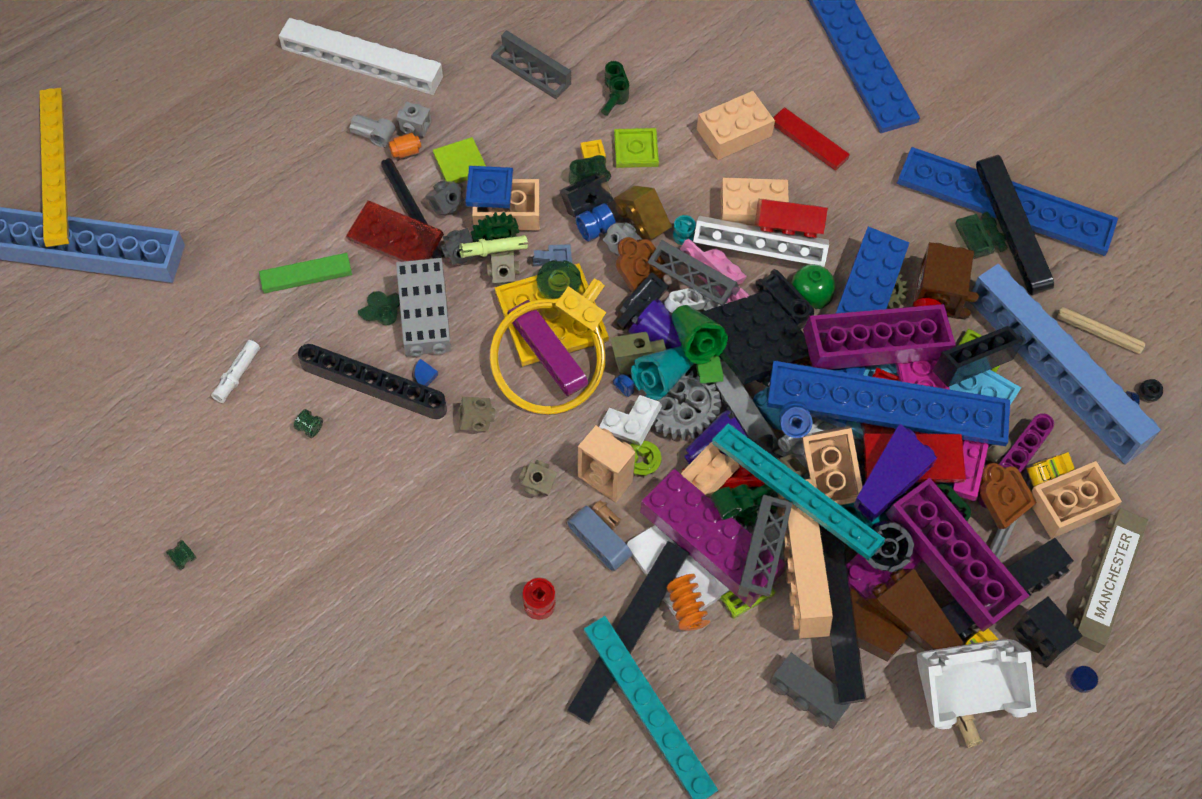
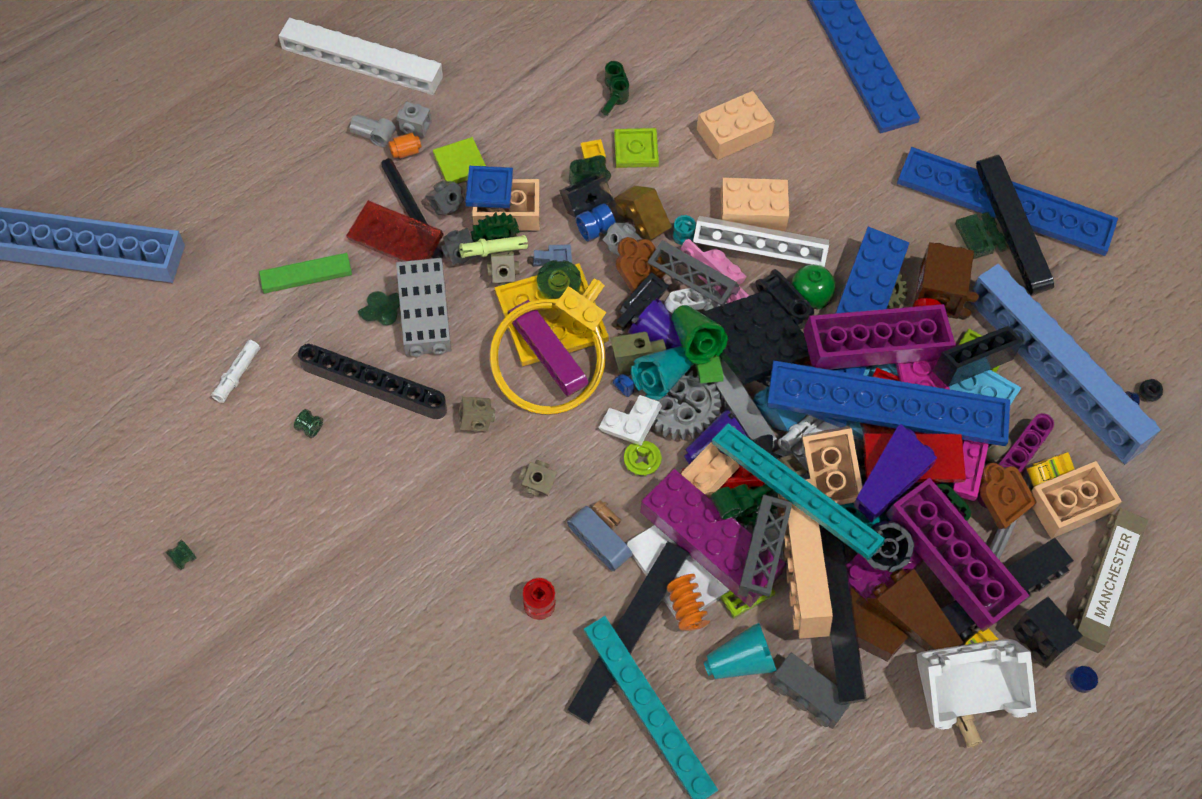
yellow plate [39,88,69,247] -> none
blue tile [415,359,438,386] -> none
dark grey fence [492,30,571,99] -> none
light nougat brick [578,425,635,503] -> none
red brick [755,198,828,238] -> none
red tile [773,107,850,171] -> none
blue wheel [779,401,813,438] -> none
tan axle [1057,307,1145,354] -> none
none -> teal cone [704,623,777,679]

